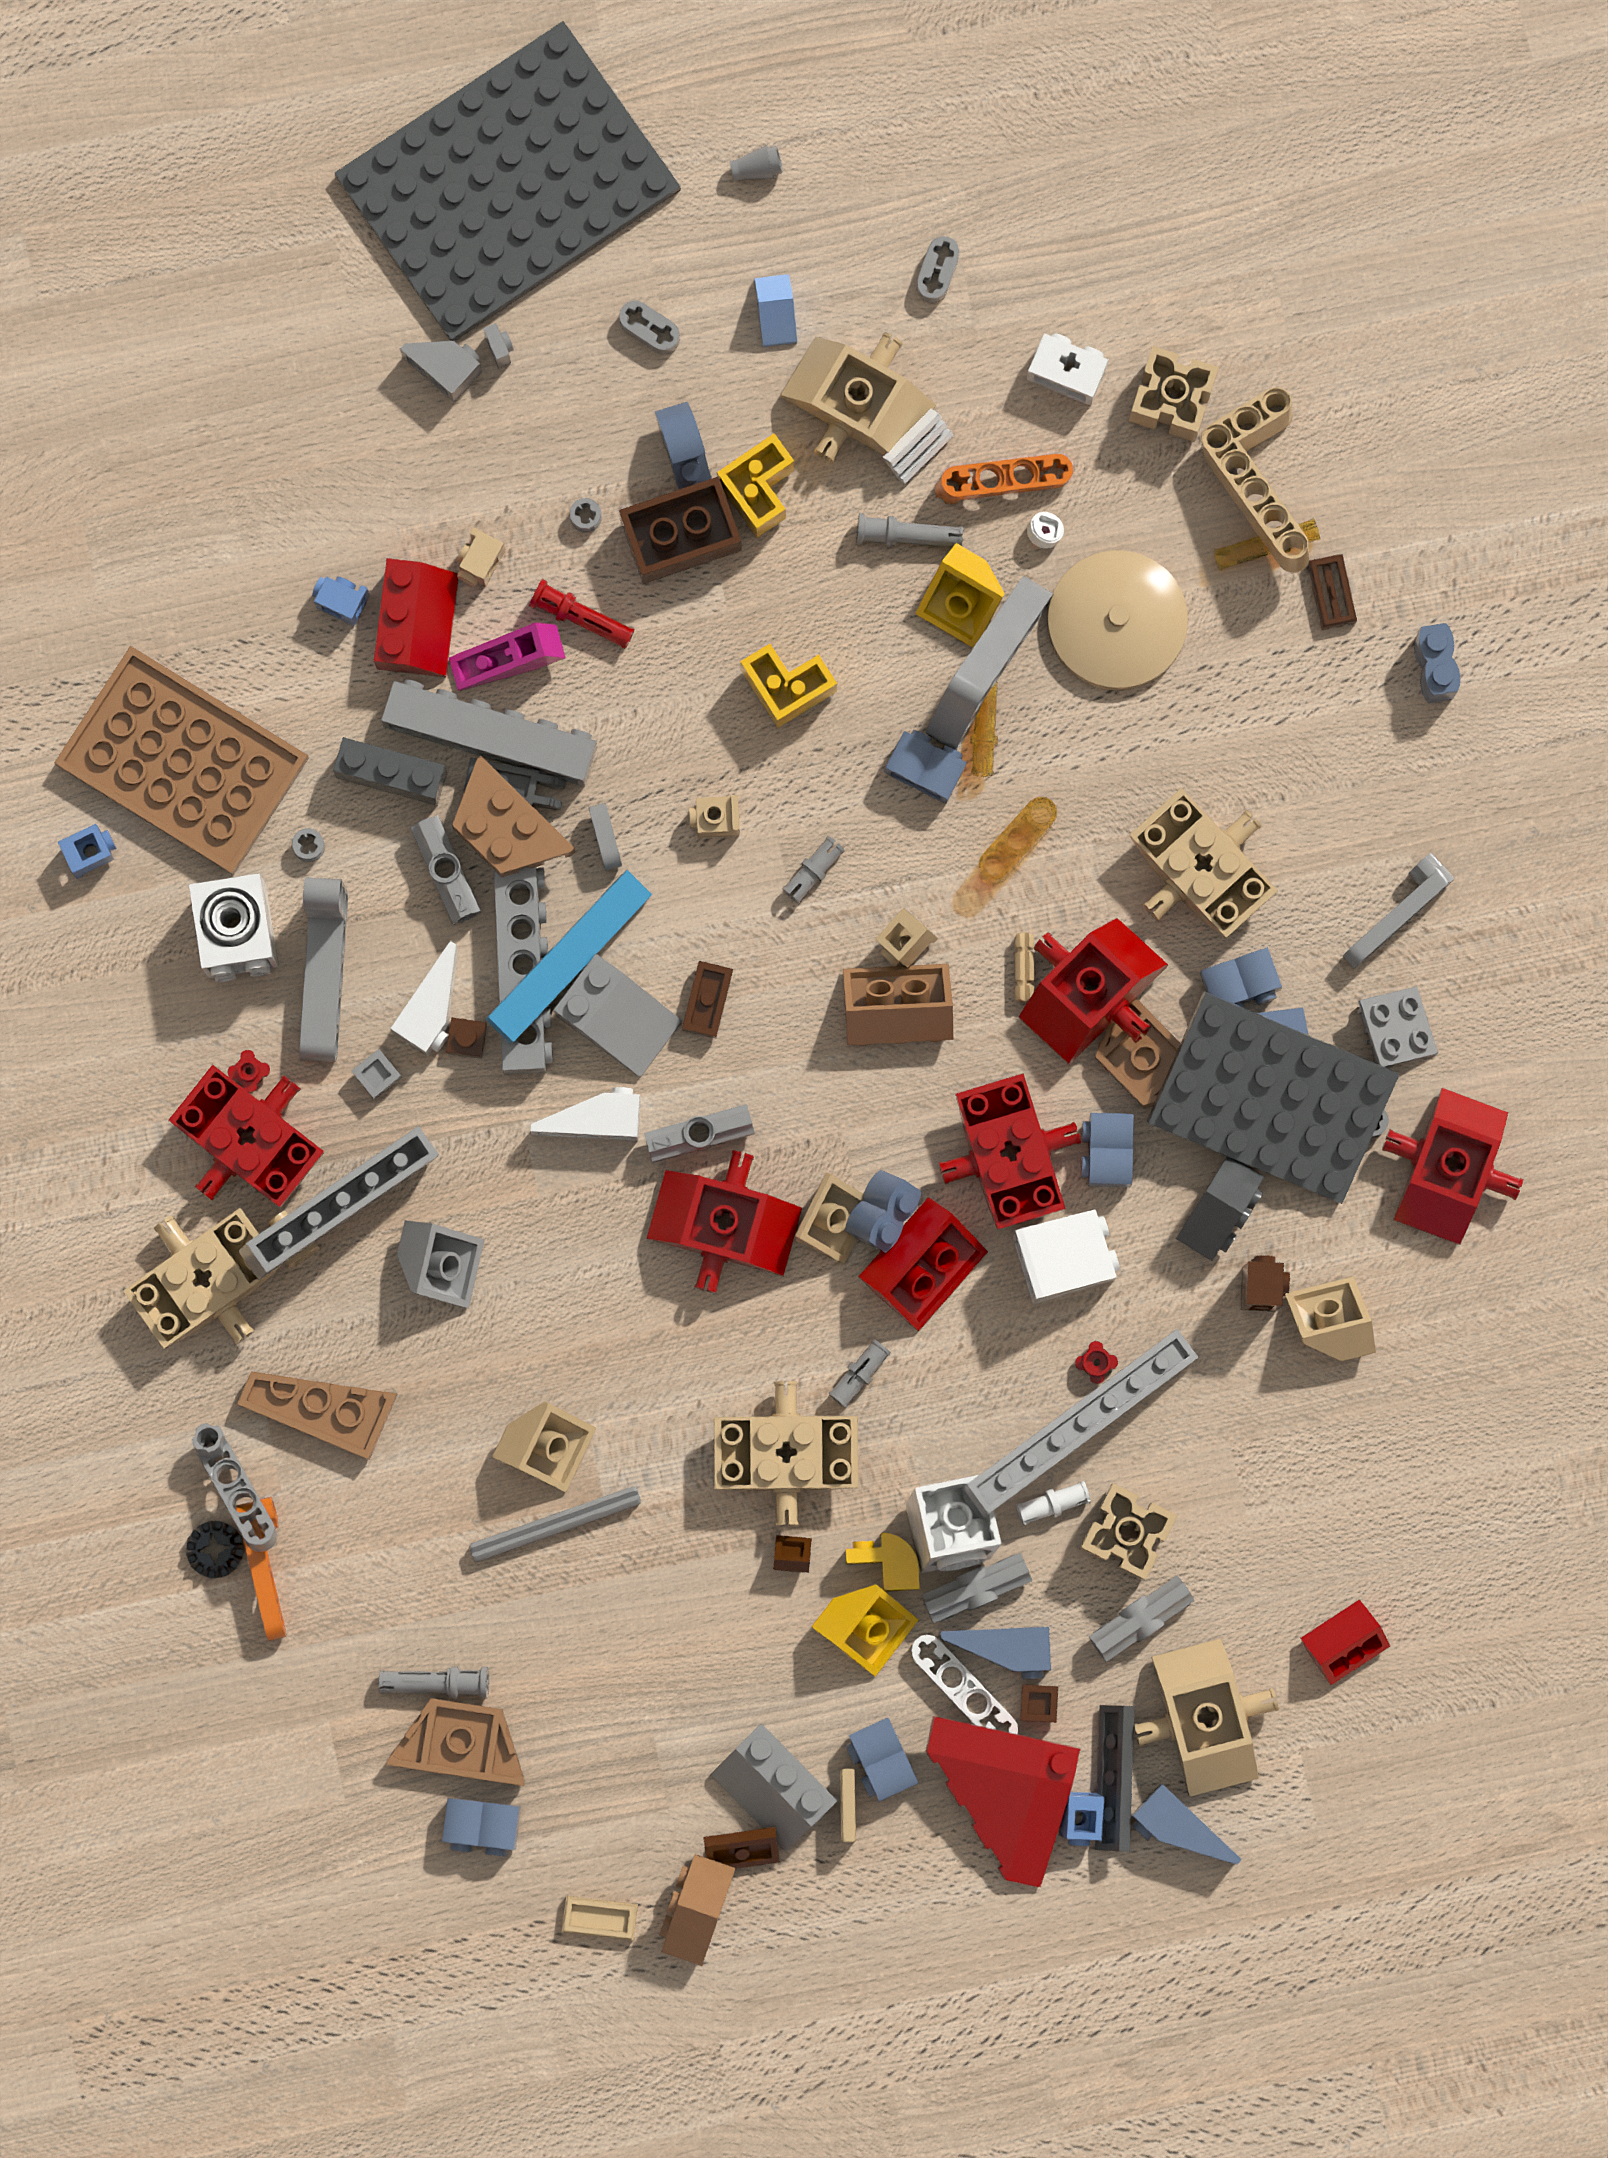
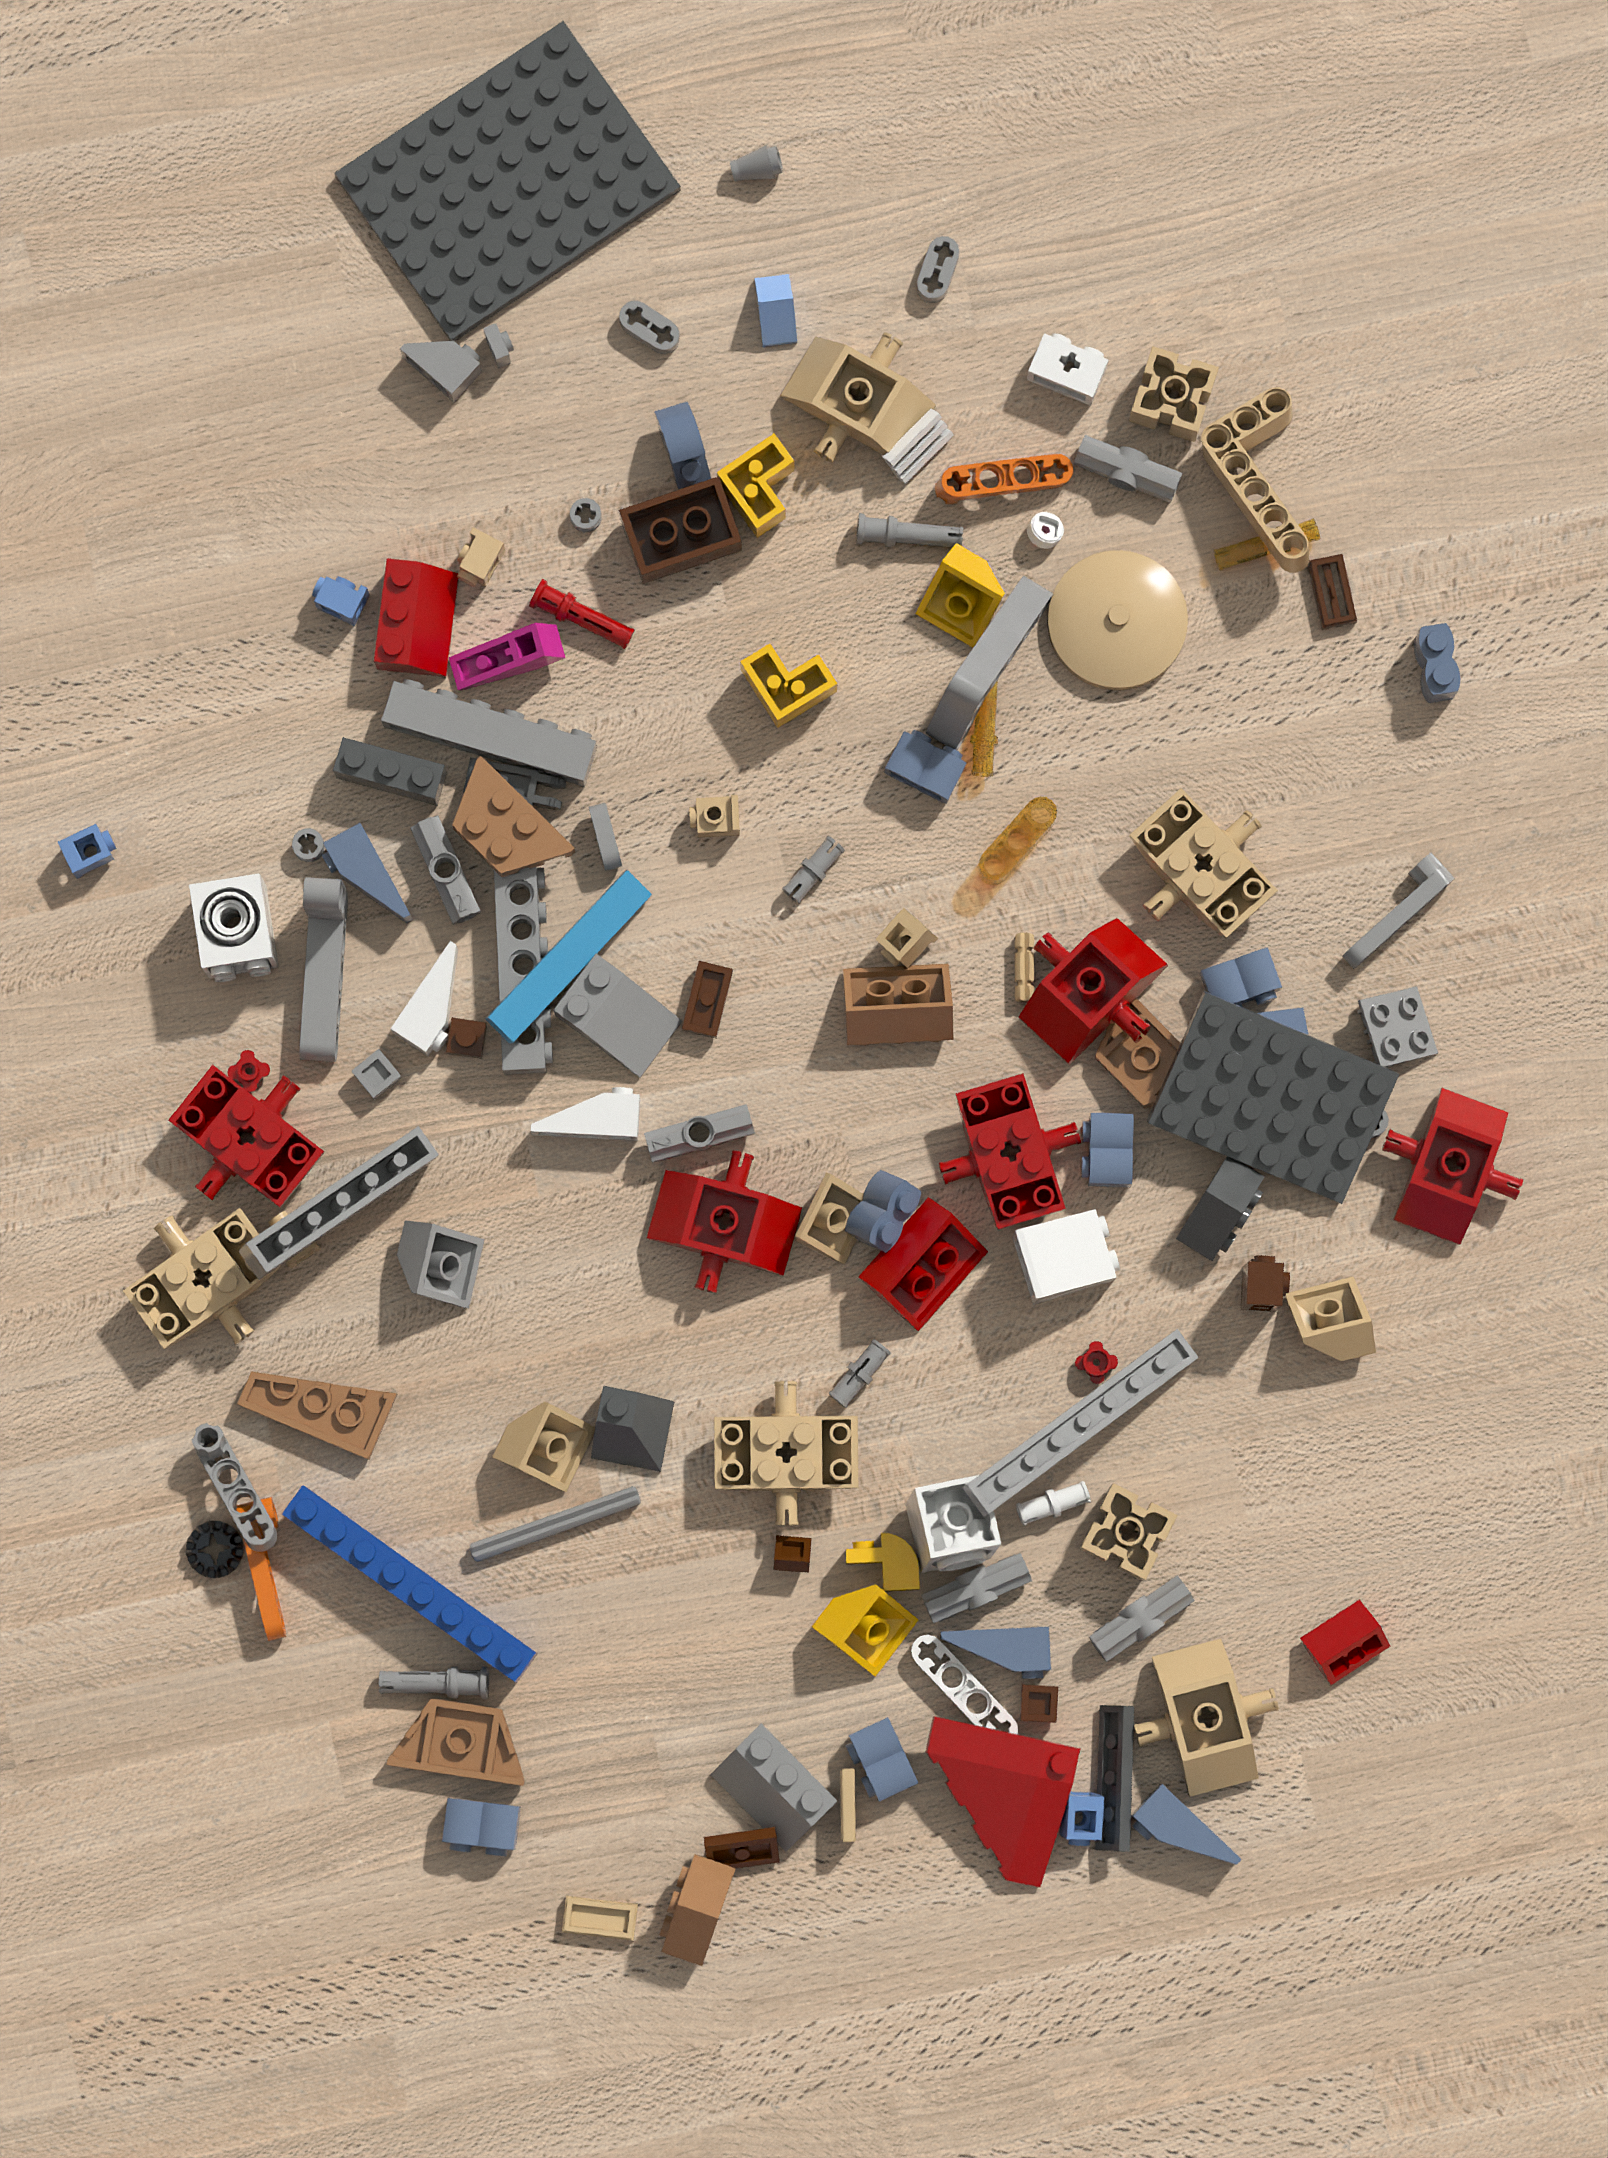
medium nougat plate [54,646,309,875] -> none
none -> blue brick [282,1485,538,1683]
none -> sand blue slope [322,823,413,923]
none -> dark grey slope [591,1386,675,1472]
none -> light grey piece [1074,435,1182,503]

